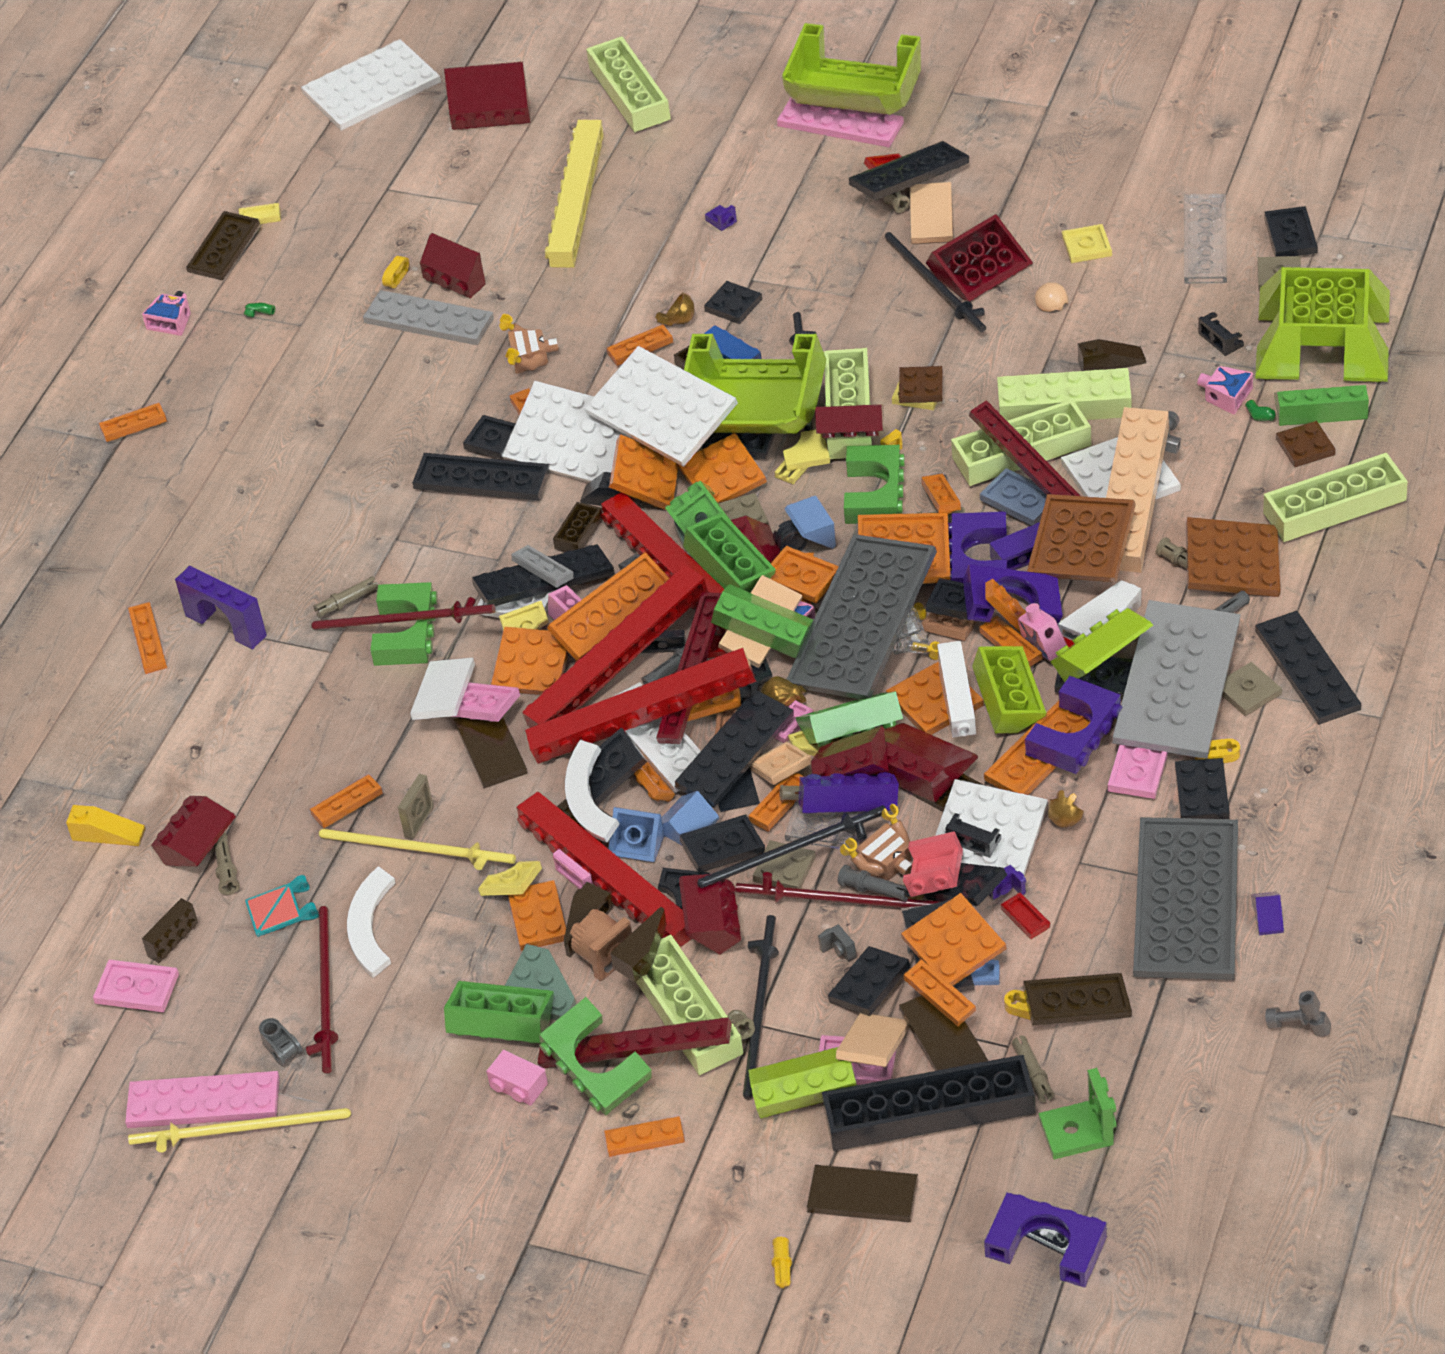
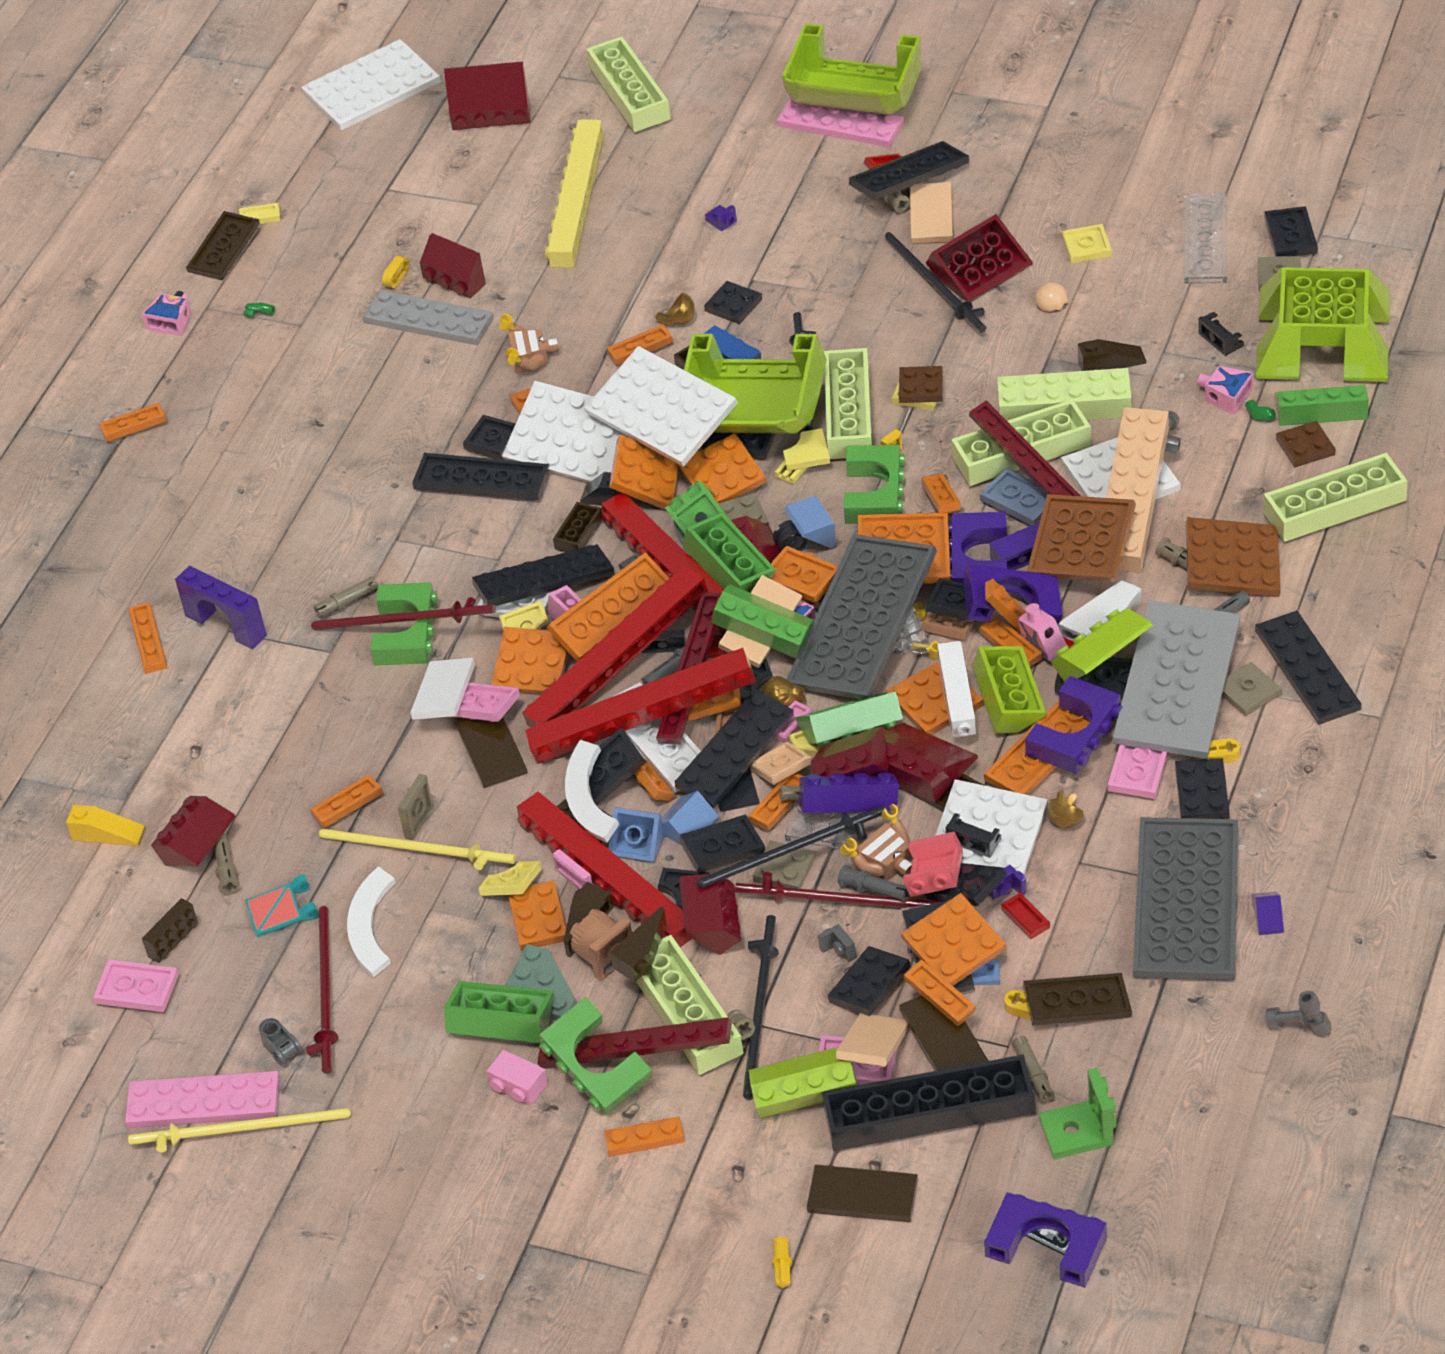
light grey tile [511,545,573,588] -> none
dark red slope [815,404,884,438] -> none

